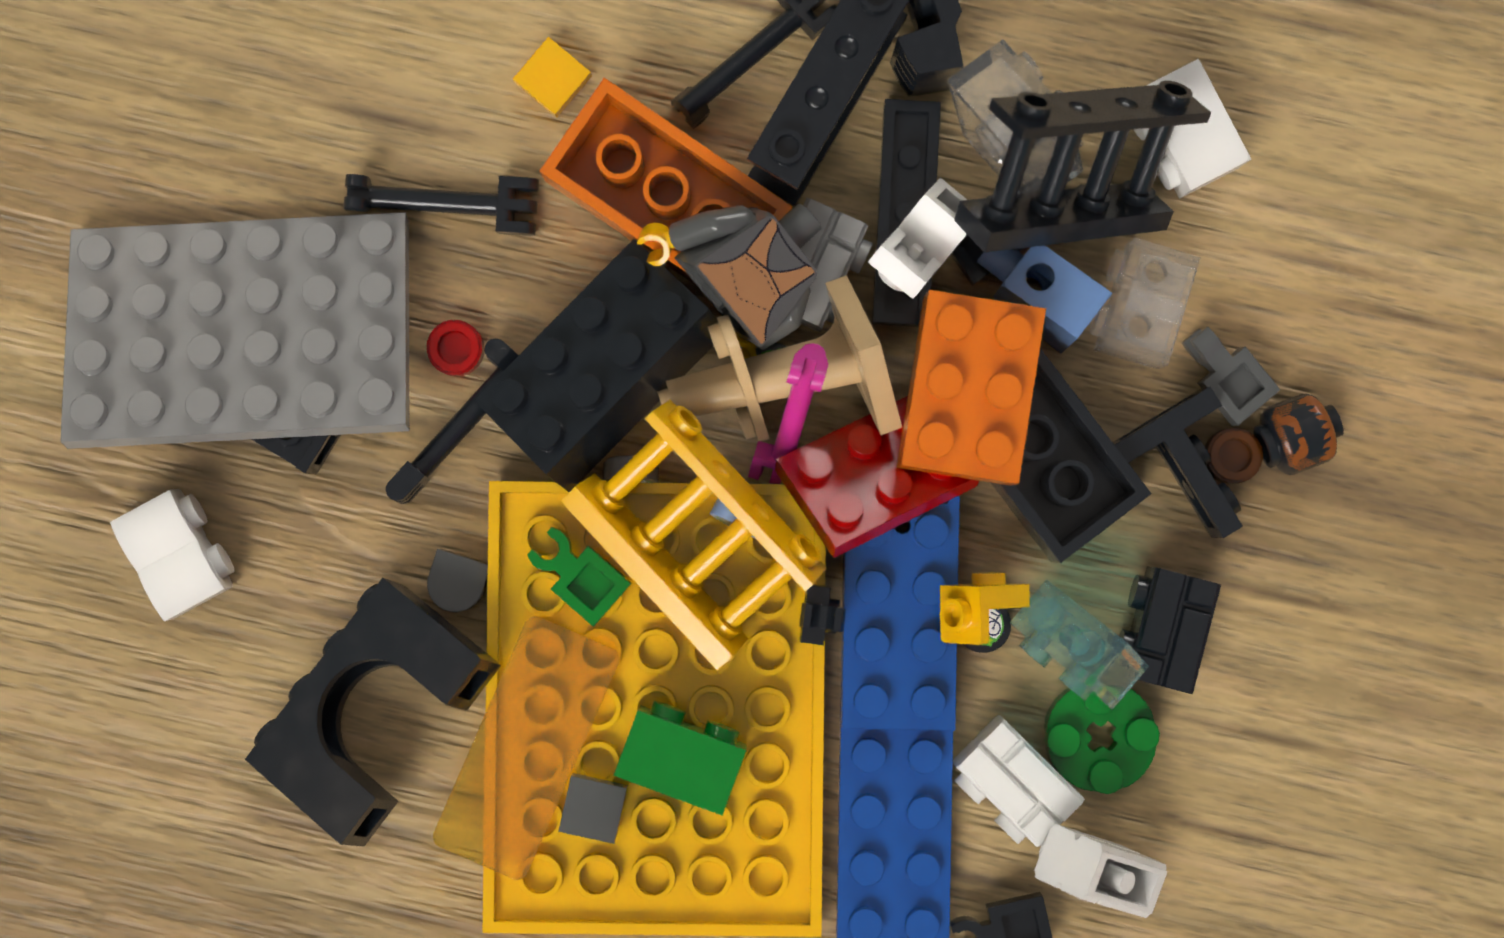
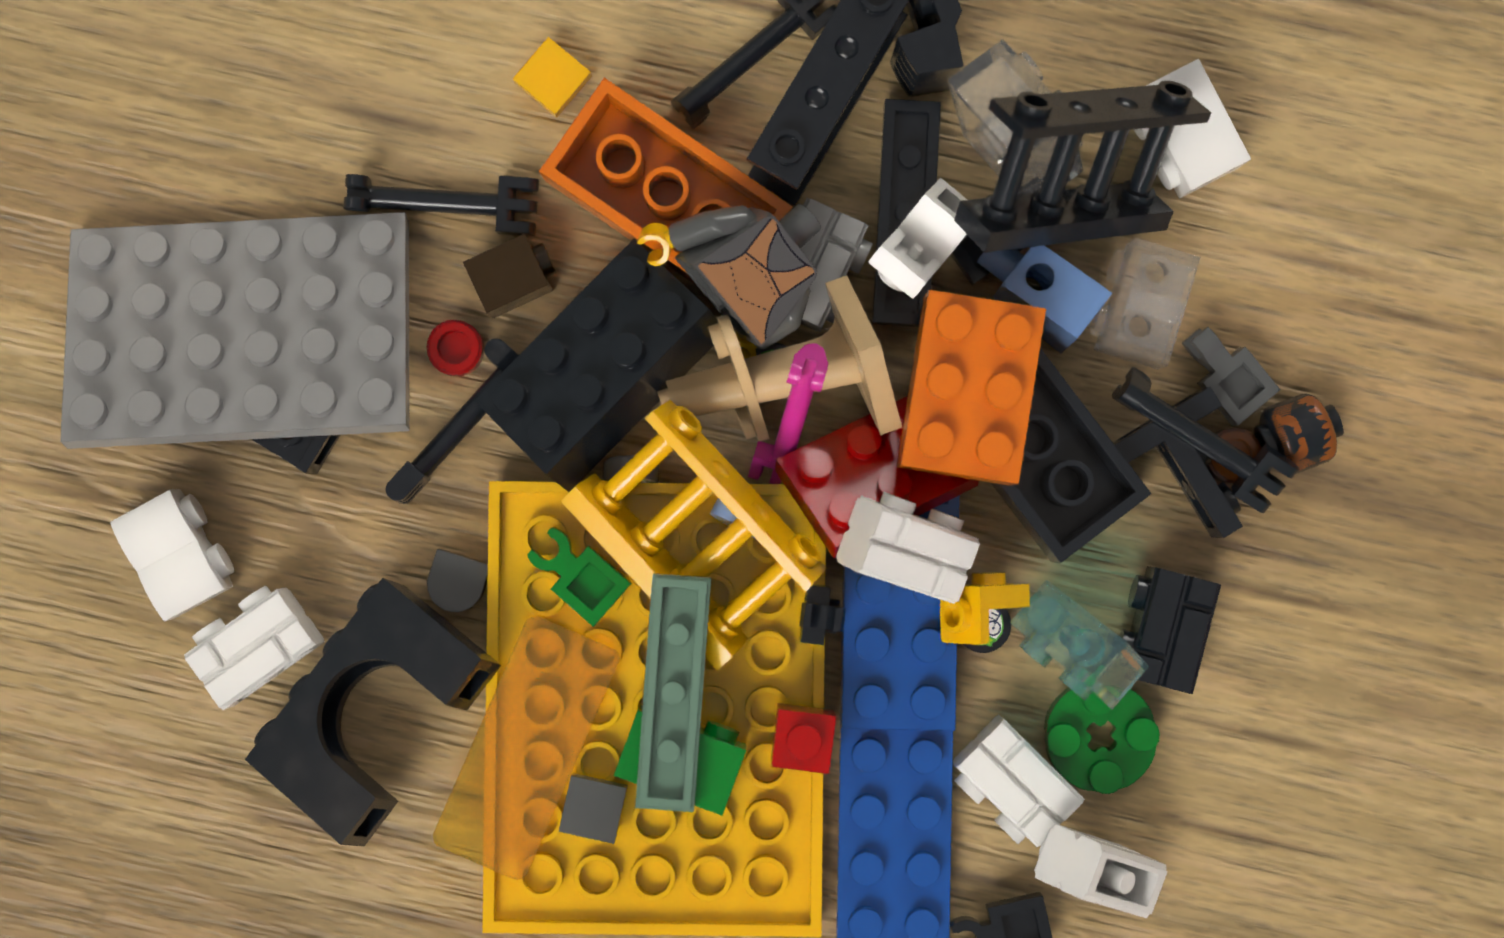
none -> white brick [184,586,325,710]
none -> dark brown brick [463,233,556,319]
none -> sand green tile [635,573,712,812]
none -> red brick [771,703,836,774]
none -> white brick [836,492,980,604]
none -> black hinge [1112,367,1300,513]

